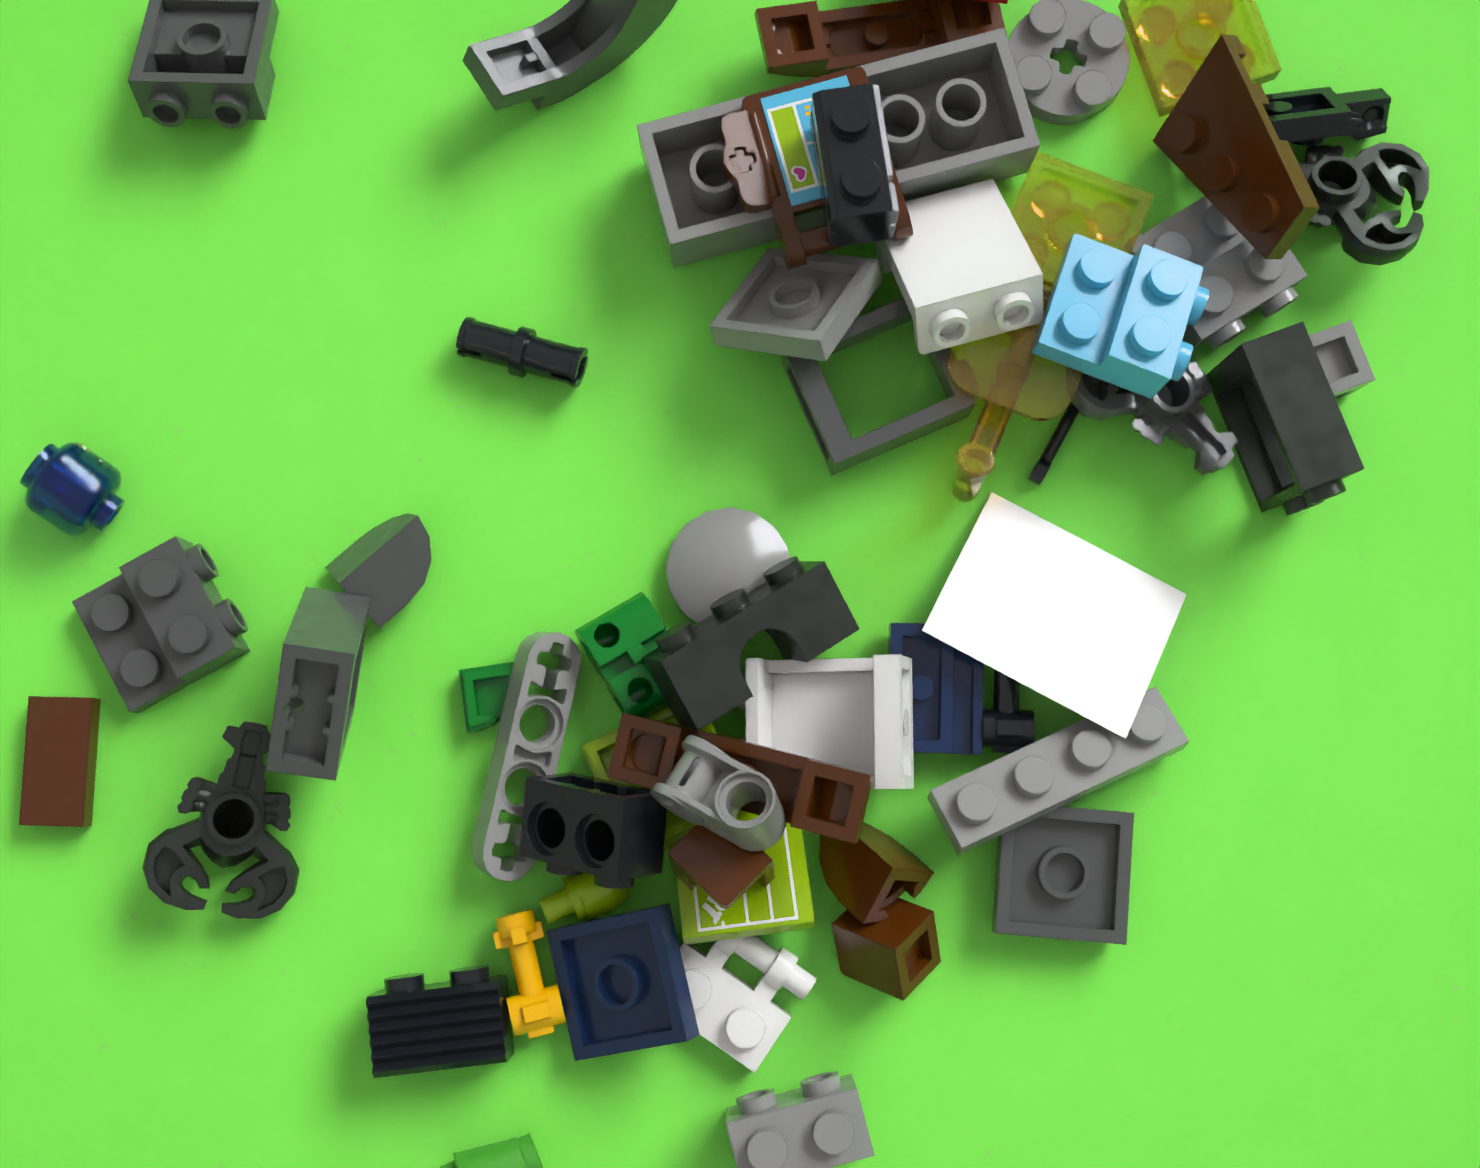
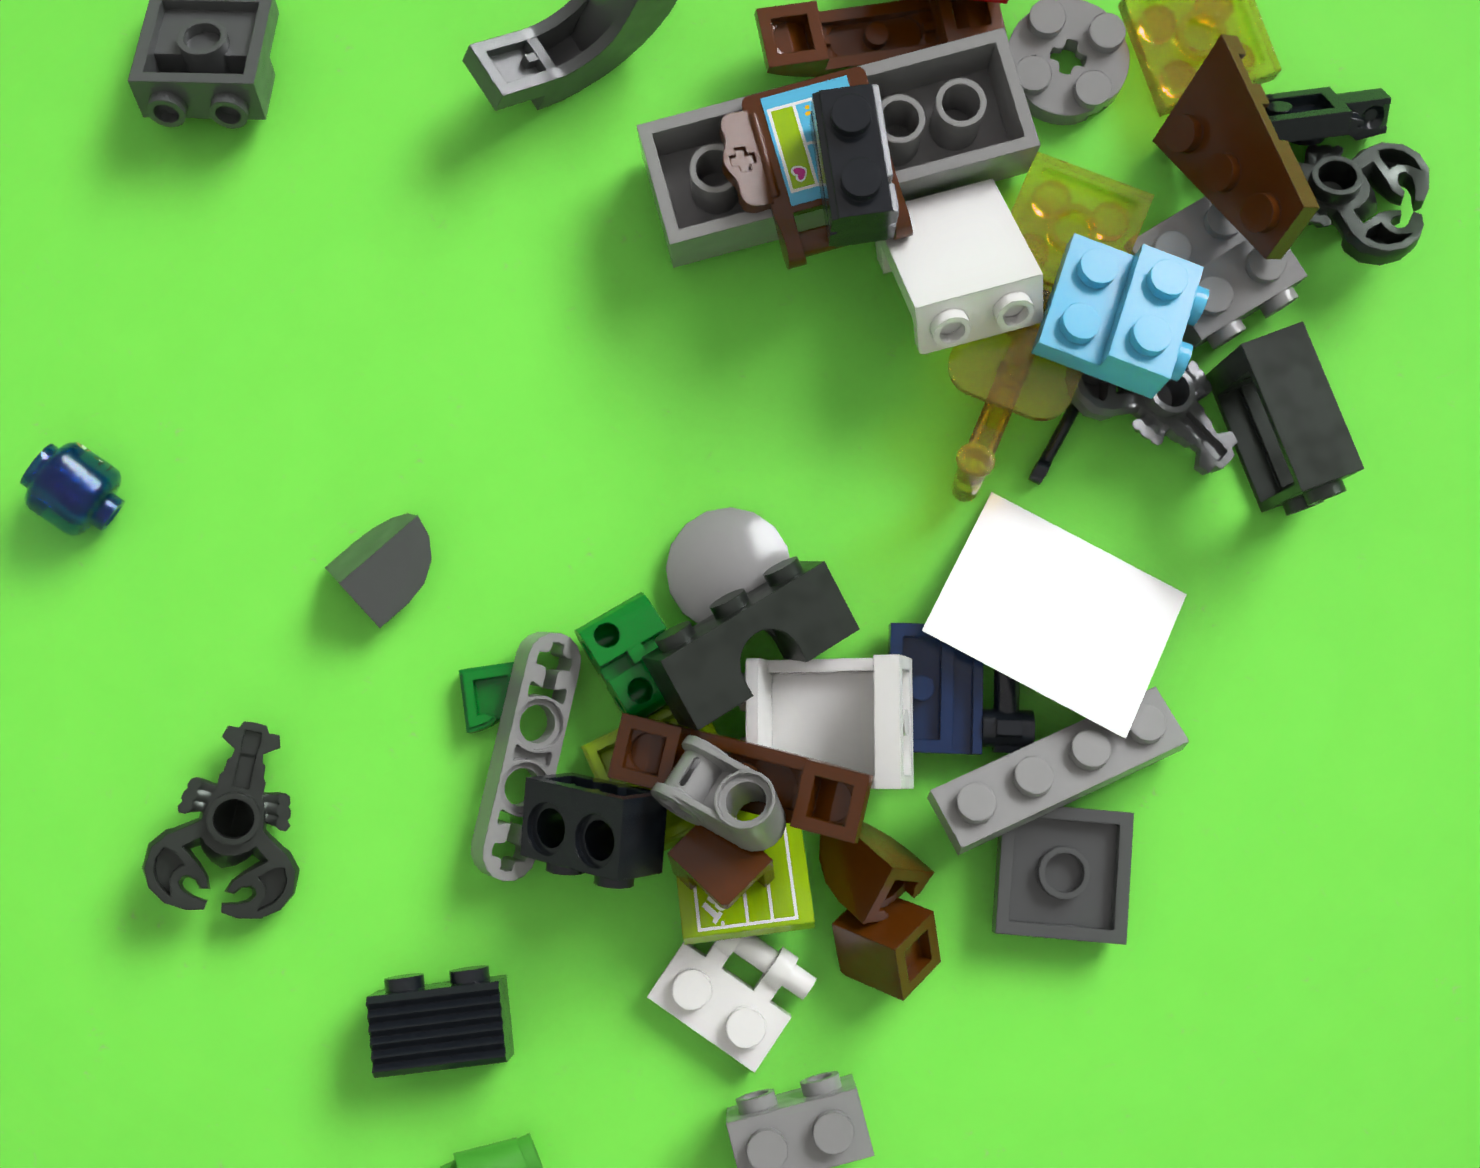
reddish brown tile [19,696,101,827] -> none
dark grey plate [72,536,250,713] -> none
dark grey window [266,587,371,781] -> none
black pin [456,317,588,388] -> none
yellow bar [493,909,566,1039] -> none
lime cylinder [539,873,629,924] -> none
dark blue plate [546,903,700,1061] -> none
light grey plate [709,248,883,361] -> none
dark grey window [782,298,978,475] -> none
light grey panel [1309,320,1375,399] -> none

